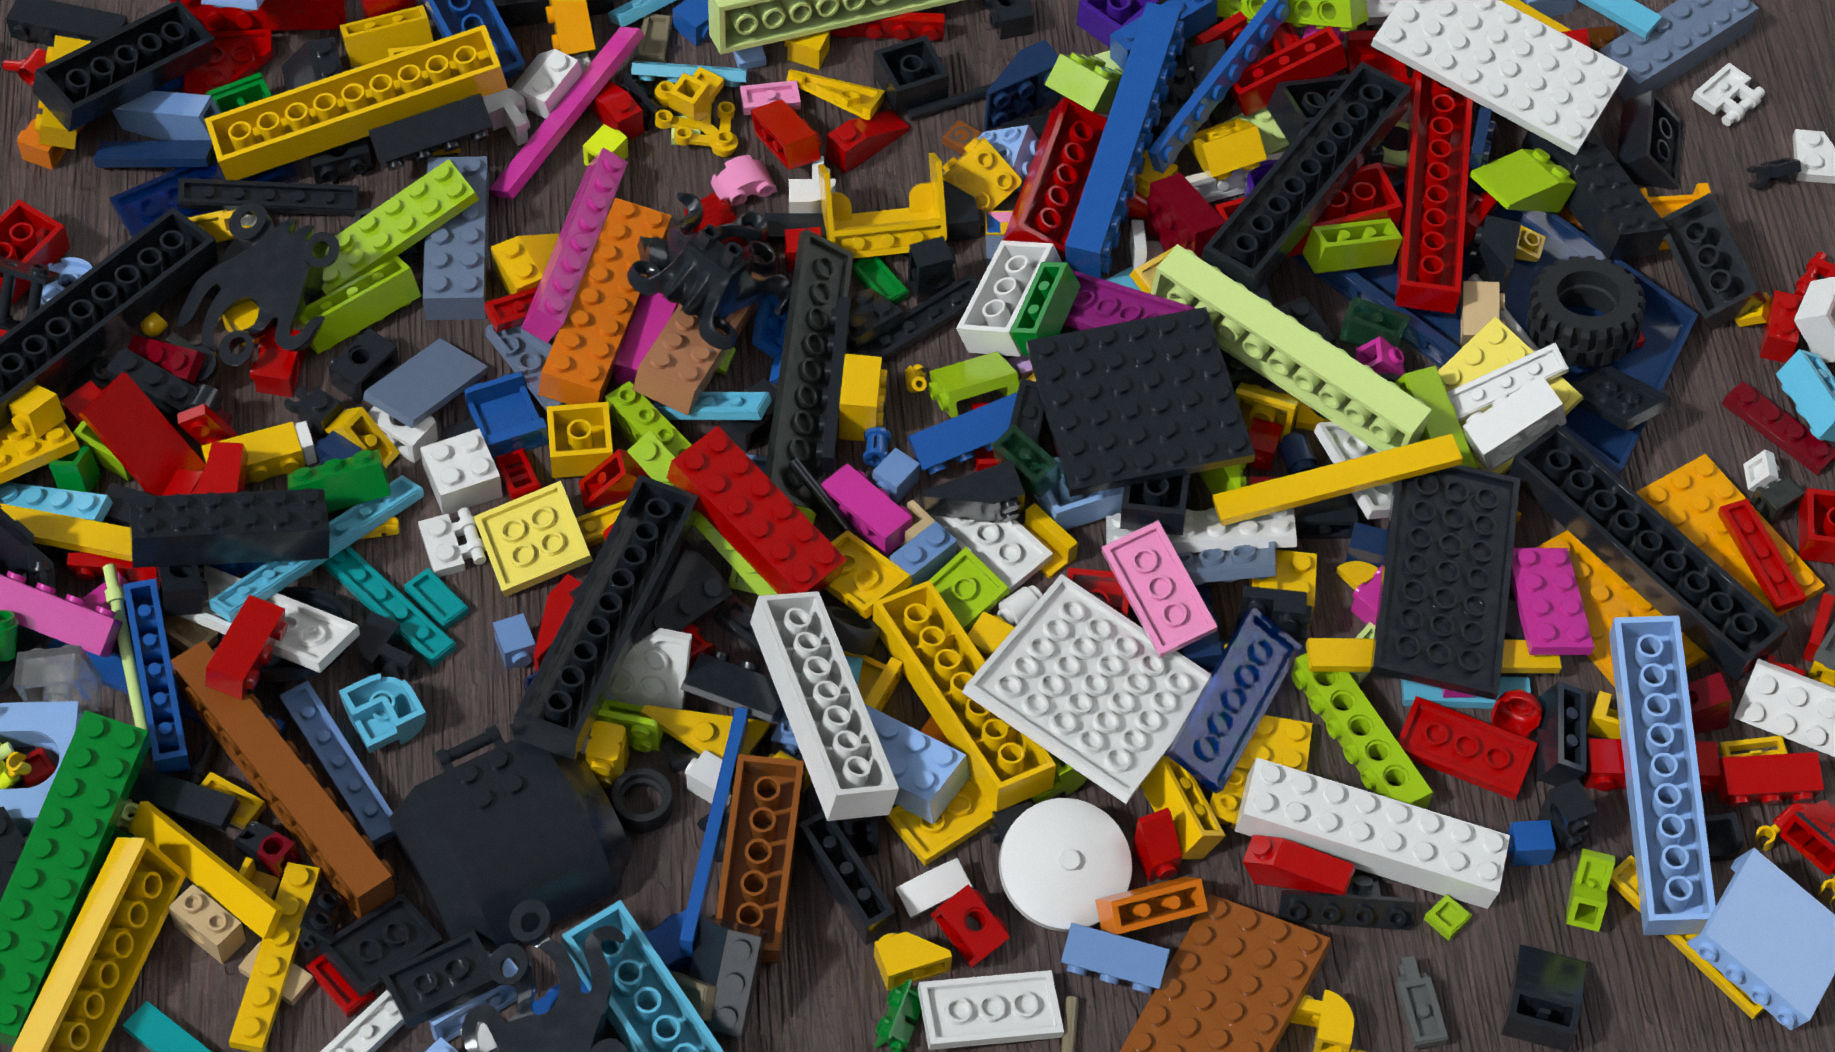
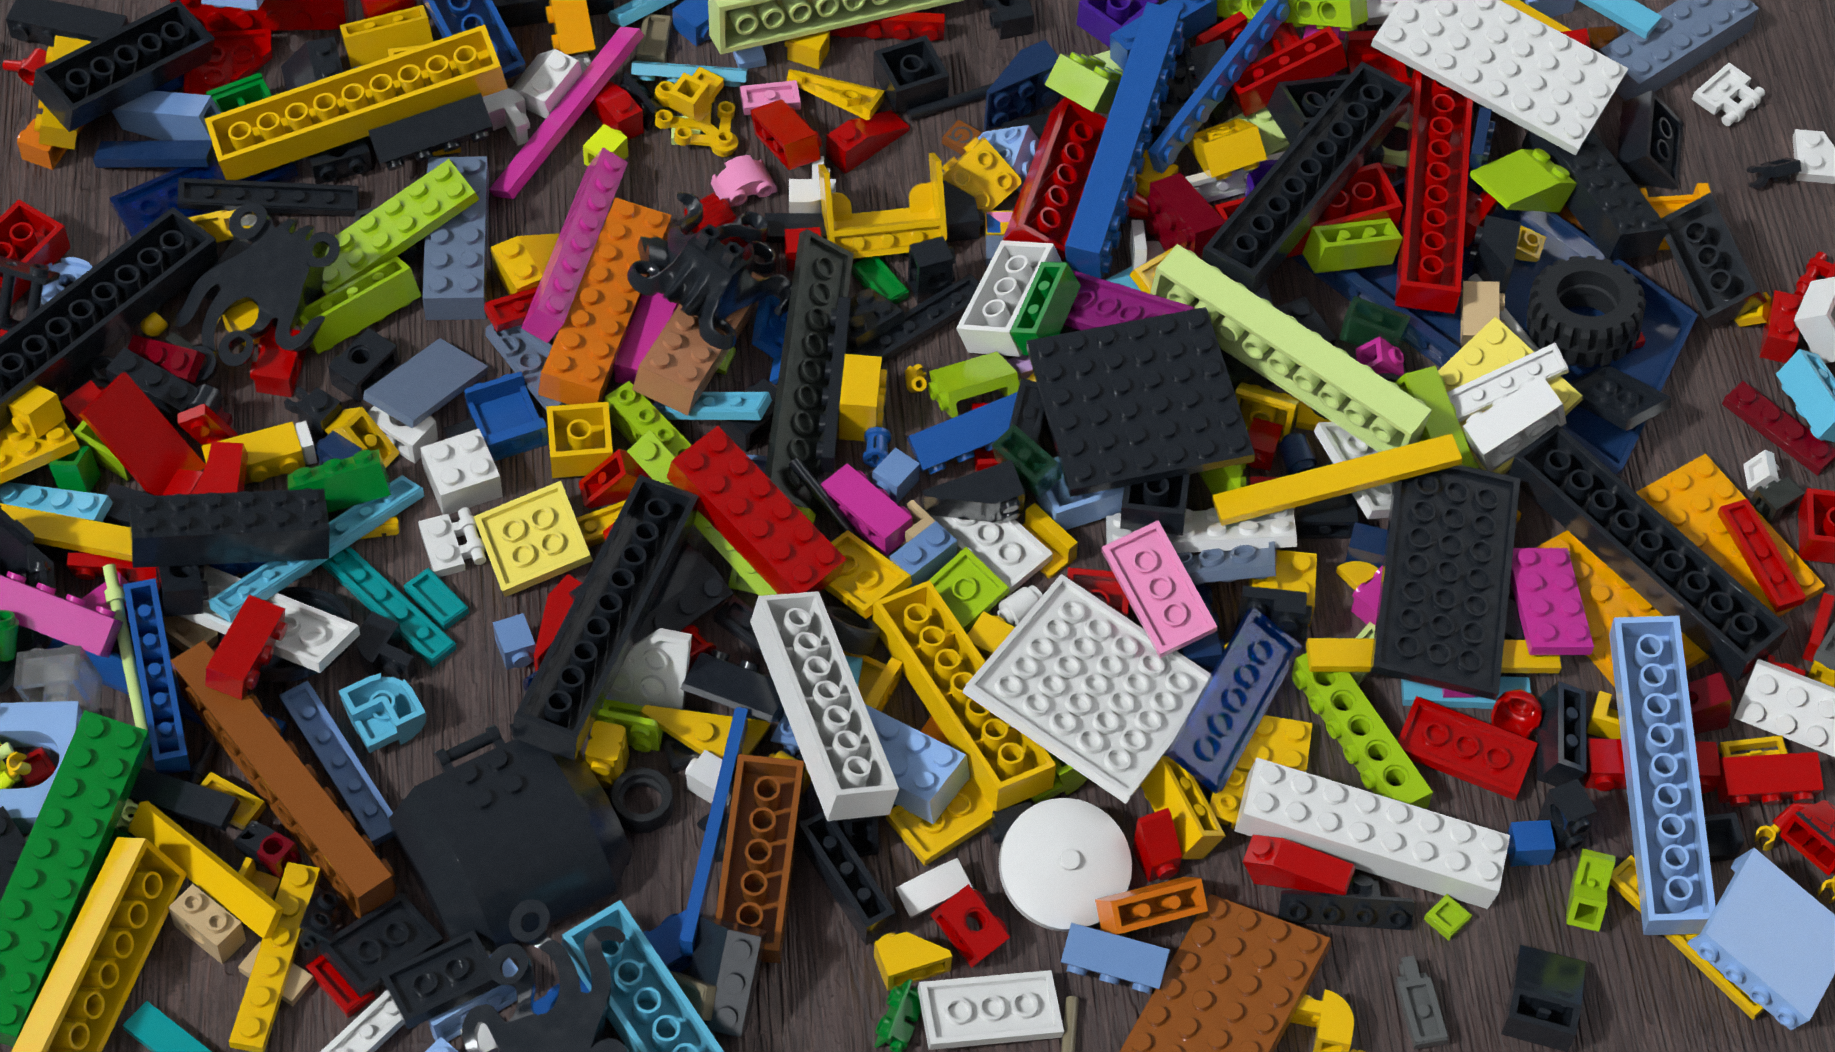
red slope [494,448,541,501] -> none

